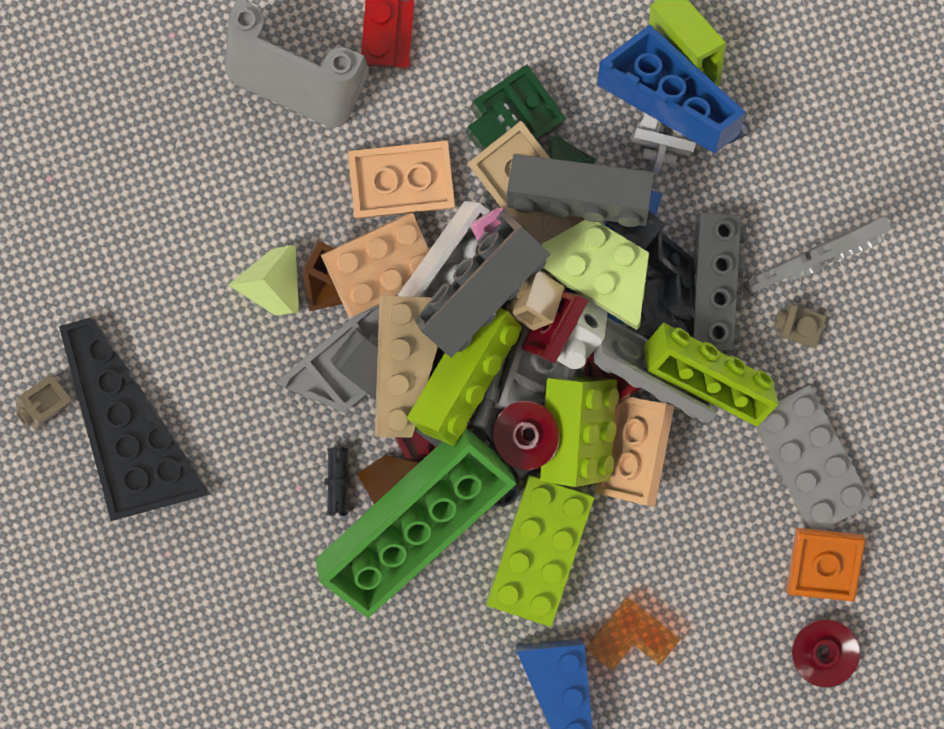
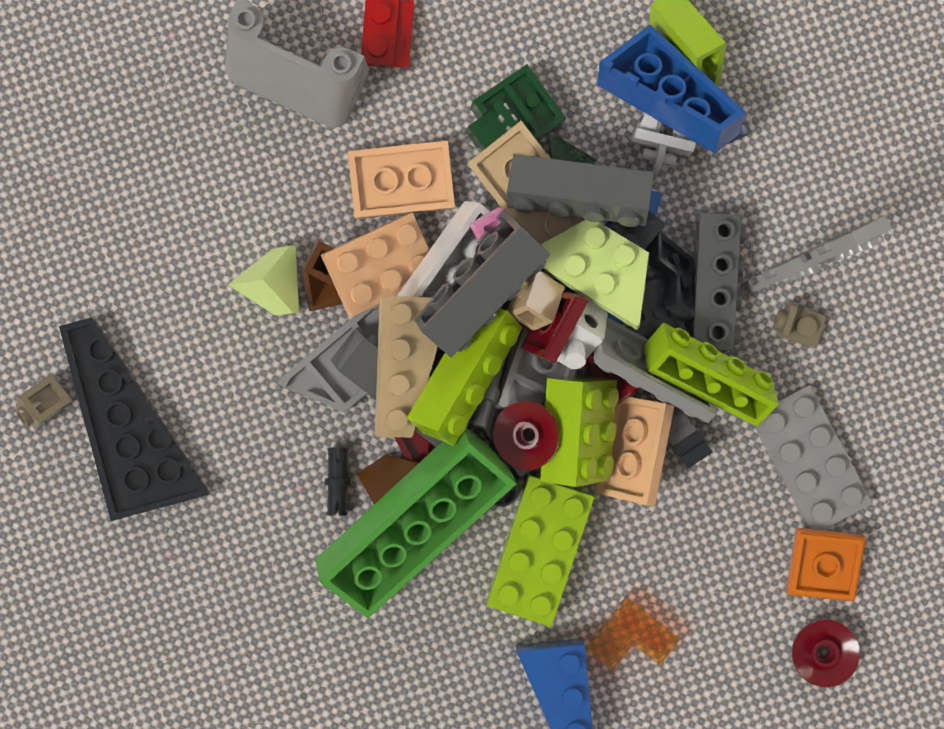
none -> leg [667,404,713,469]

